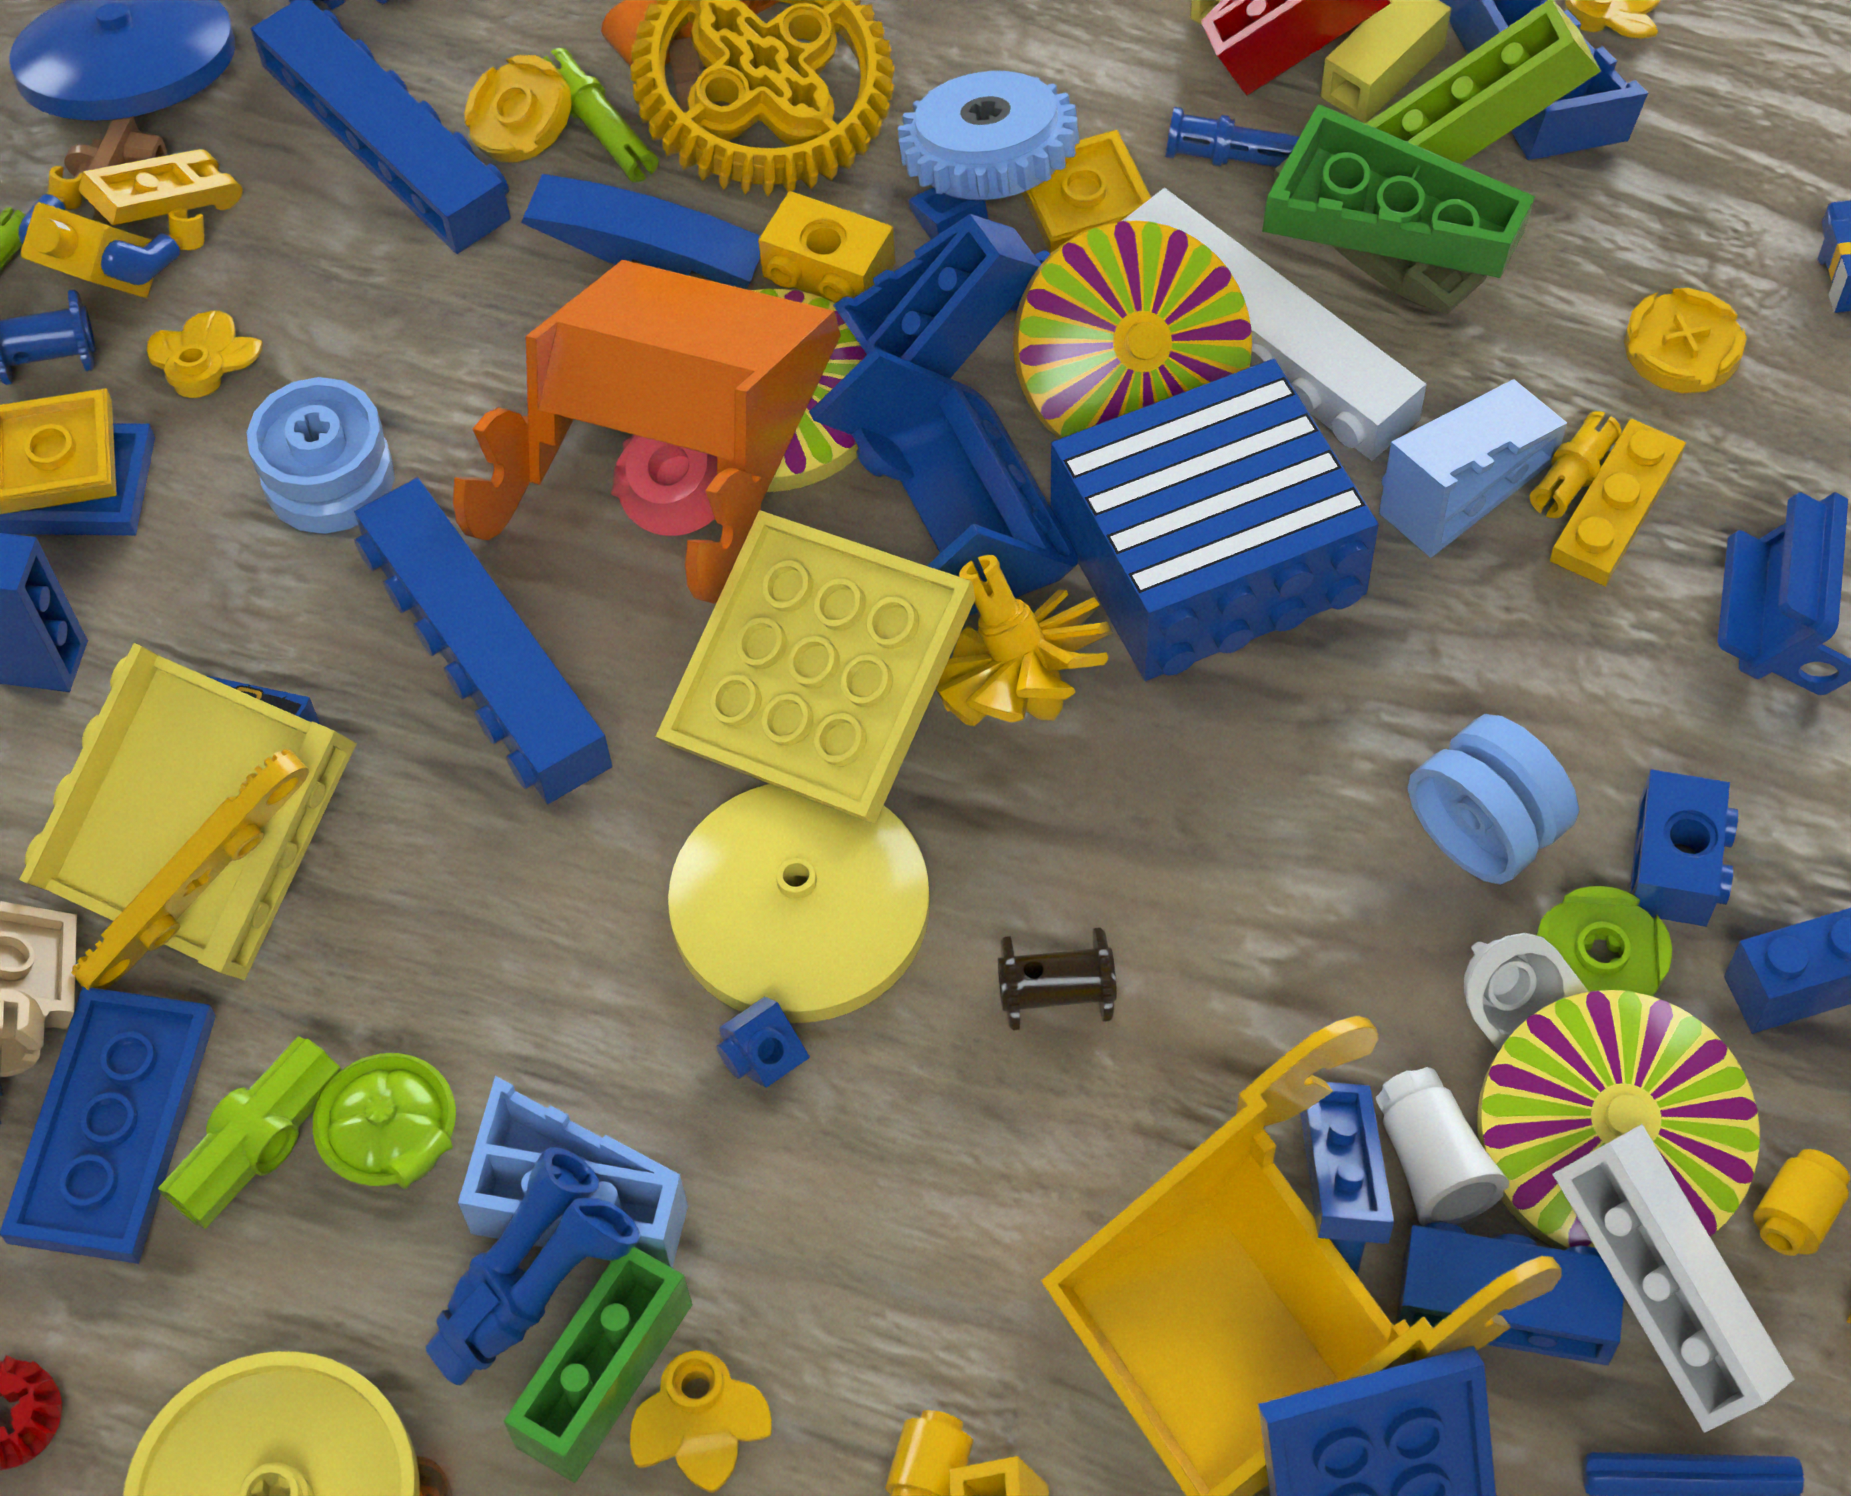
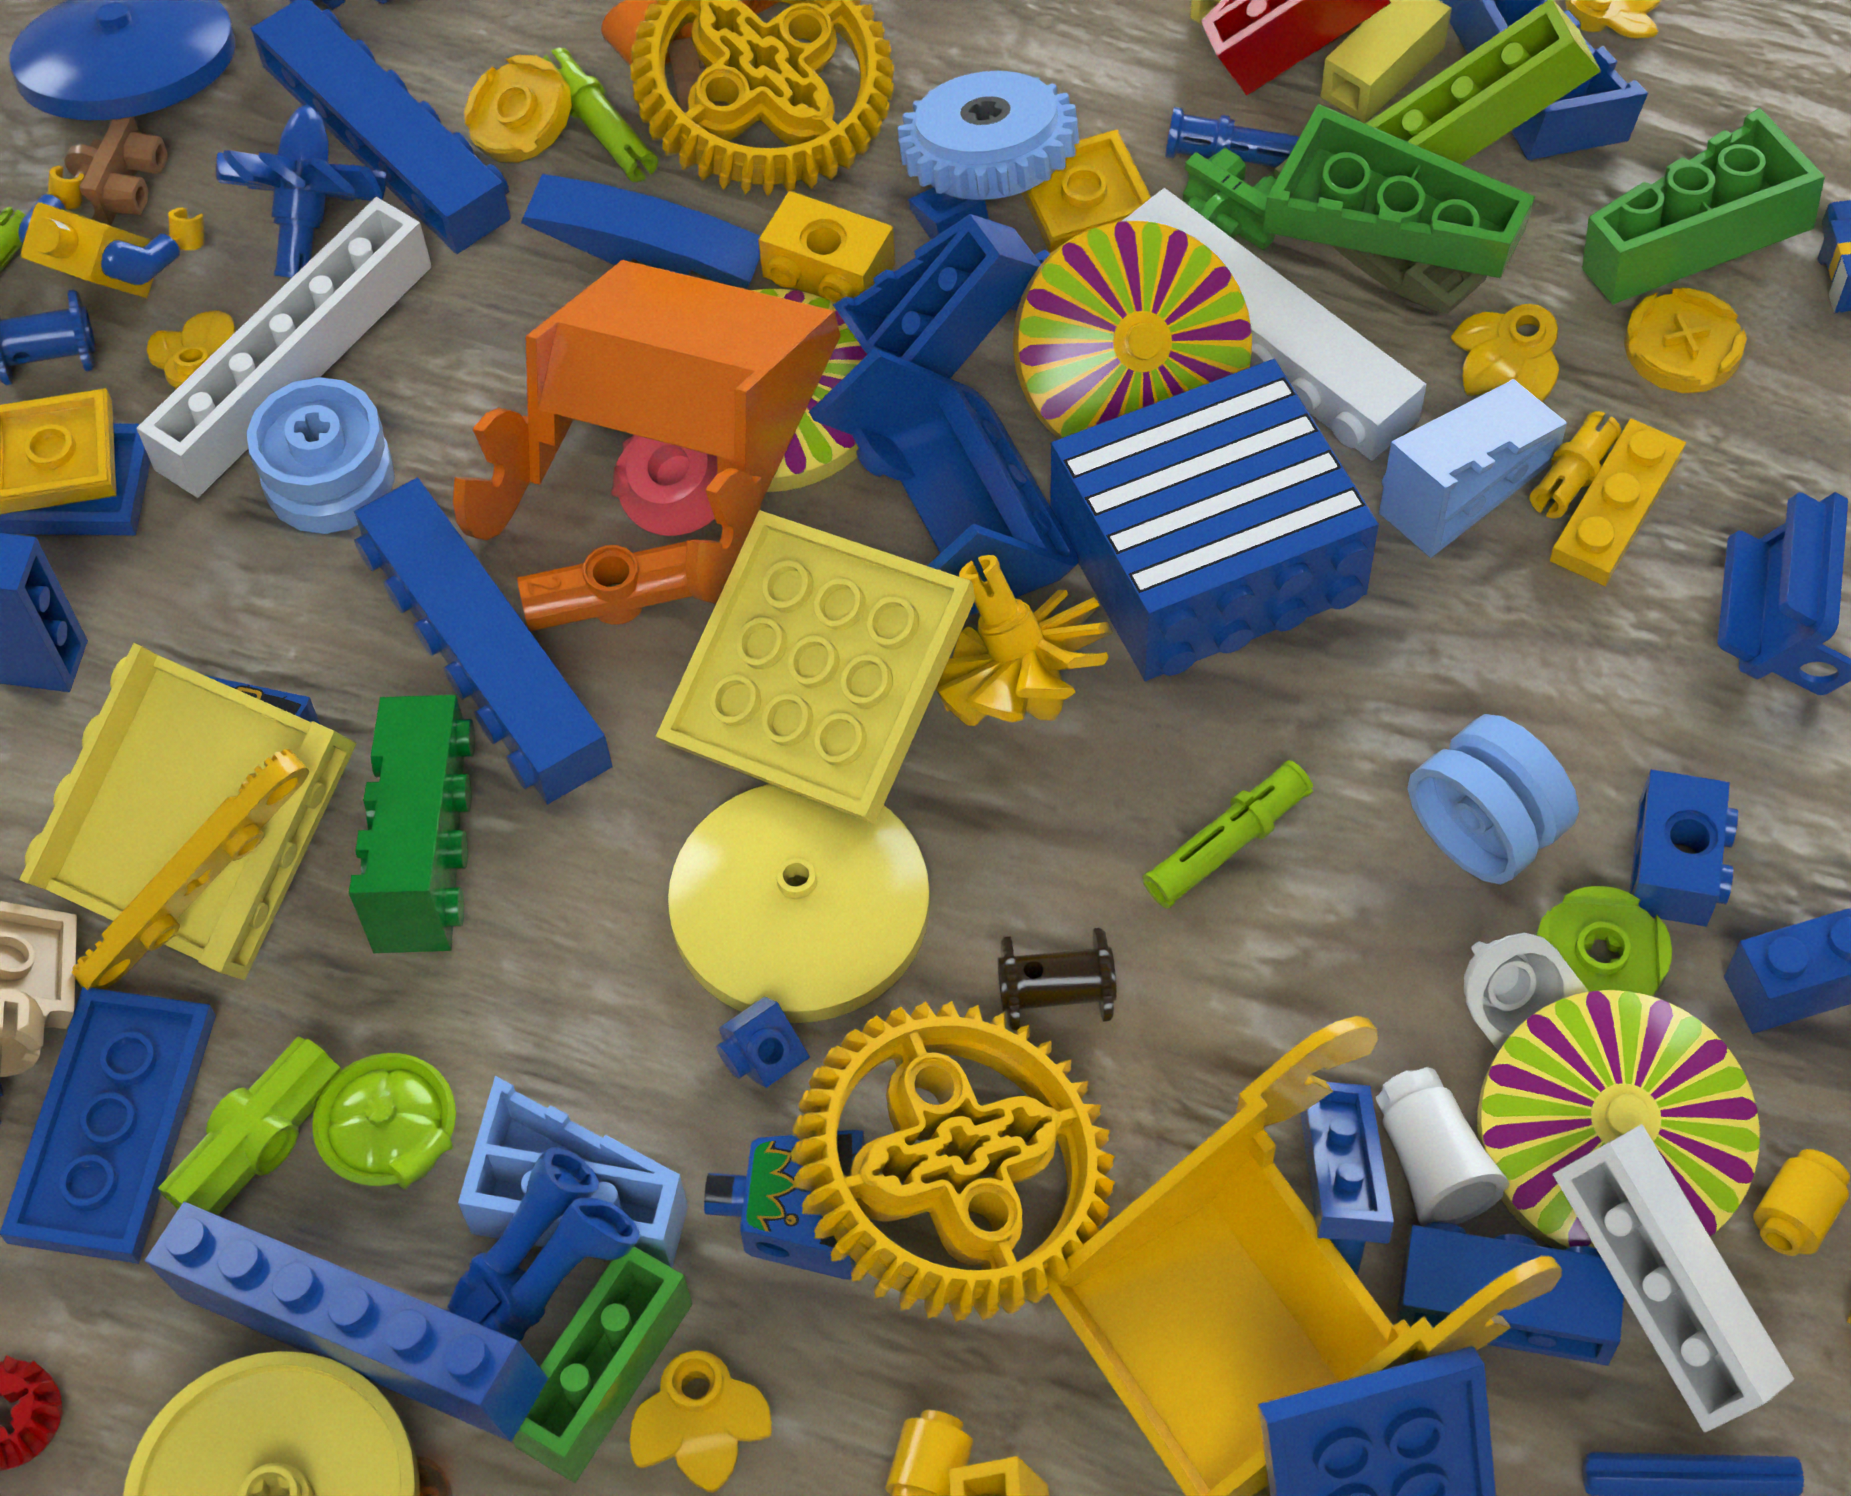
yellow plate [78,149,243,226] -> none
none -> white brick [137,197,432,498]
none -> blue brick [144,1202,549,1442]
none -> blue piece [216,104,387,278]
none -> green wedge [349,695,475,954]
none -> orange piece [517,539,698,631]
none -> torso [704,1130,865,1280]
none -> yellow gear [791,1001,1115,1322]
none -> lime pin [1142,760,1314,909]
none -> bright green hips [1183,148,1276,251]
none -> yellow plate [1451,304,1559,403]
none -> bright green wedge [1582,107,1825,305]

